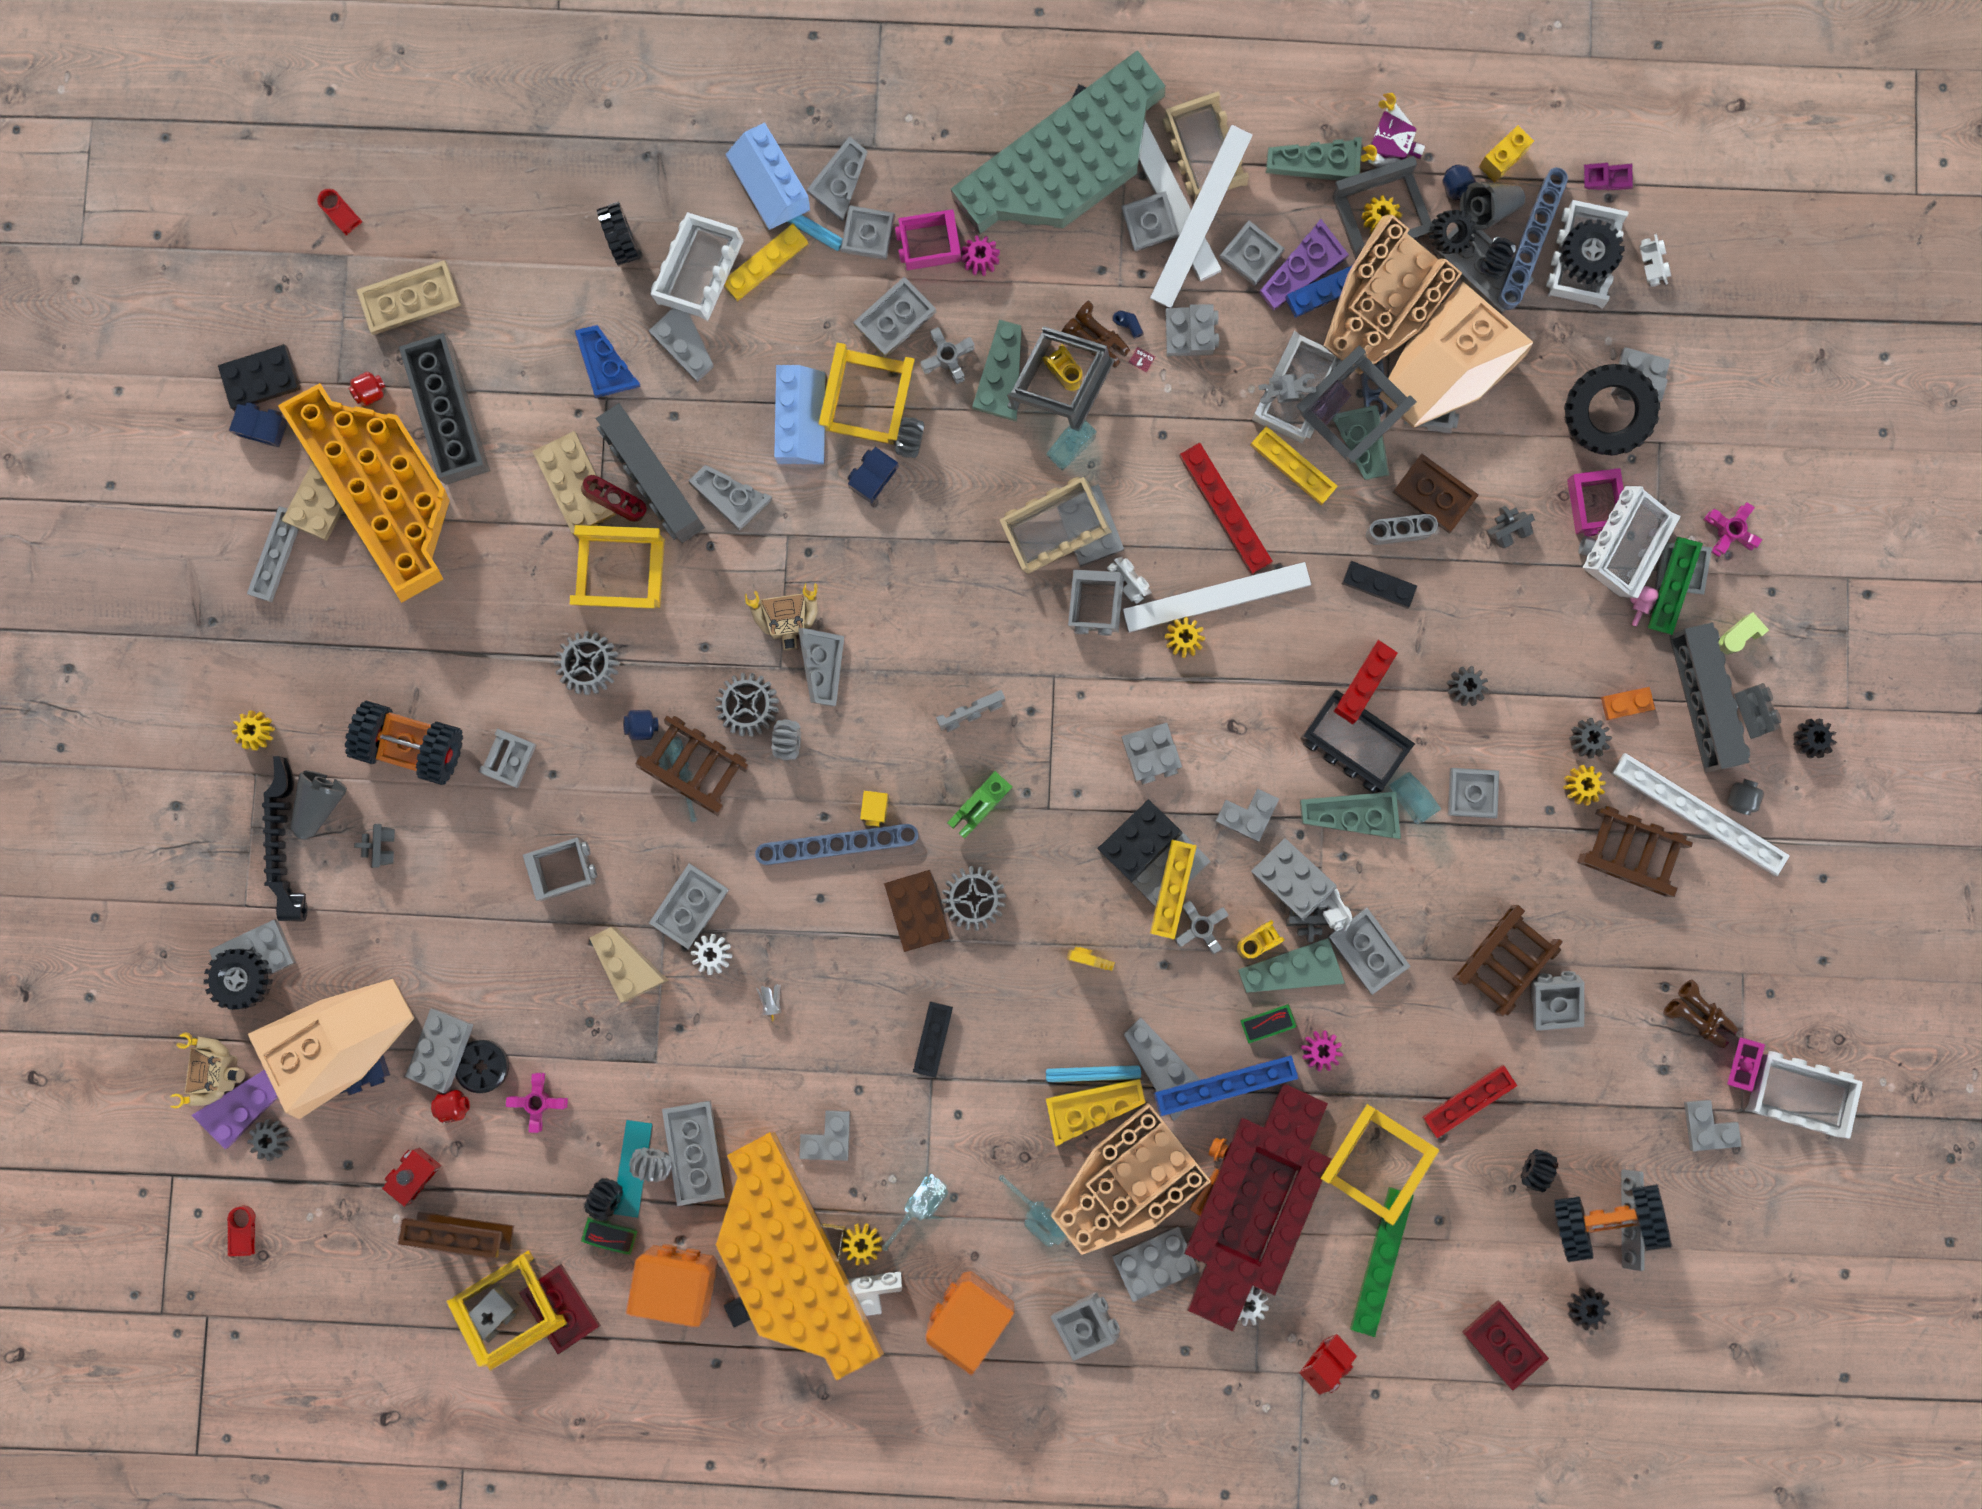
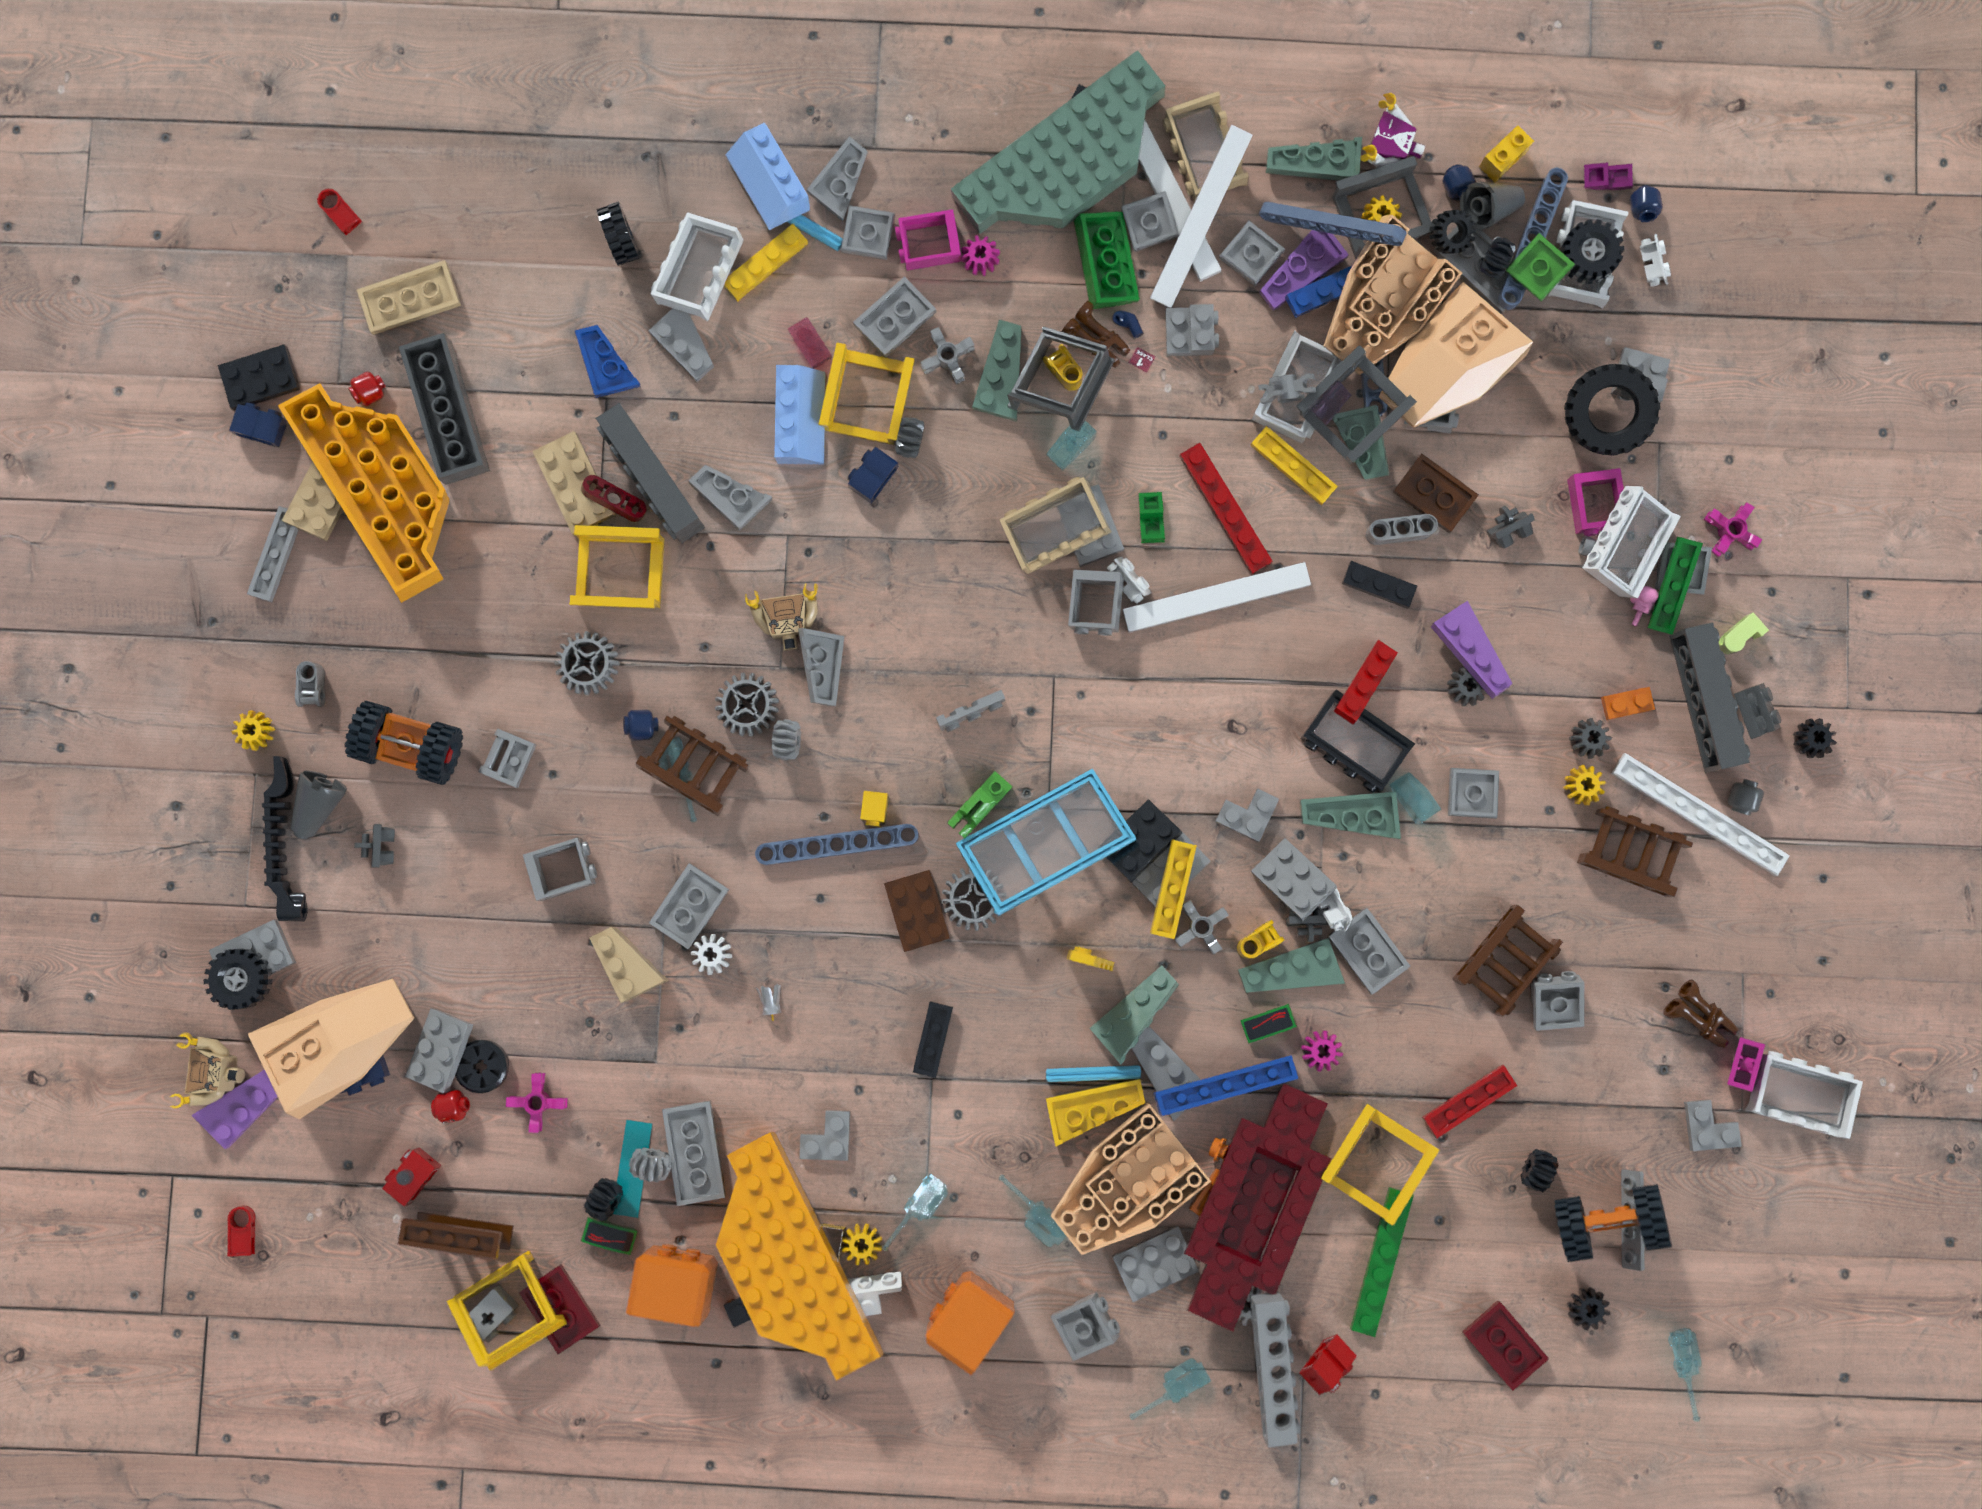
dark grey gear [247,1119,292,1161] -> none
light grey plate [1121,723,1182,784] -> none
yellow gear [1164,617,1205,658] -> none
none -> light grey piece [295,661,326,707]
none -> clear pink plate [788,317,832,369]
none -> clear door [956,769,1136,916]
none -> green slope [1074,211,1140,309]
none -> sand green wing [1090,966,1179,1065]
none -> clear light blue piece [1130,1358,1211,1420]
none -> green slope [1138,492,1165,543]
none -> light grey brick [1250,1292,1300,1448]
none -> sand blue beam [1259,202,1407,246]
none -> medium lavender wing [1431,601,1513,699]
none -> bright green tile [1506,233,1575,302]
none -> dark blue head [1630,185,1663,222]
none -> clear light blue piece [1668,1328,1702,1422]

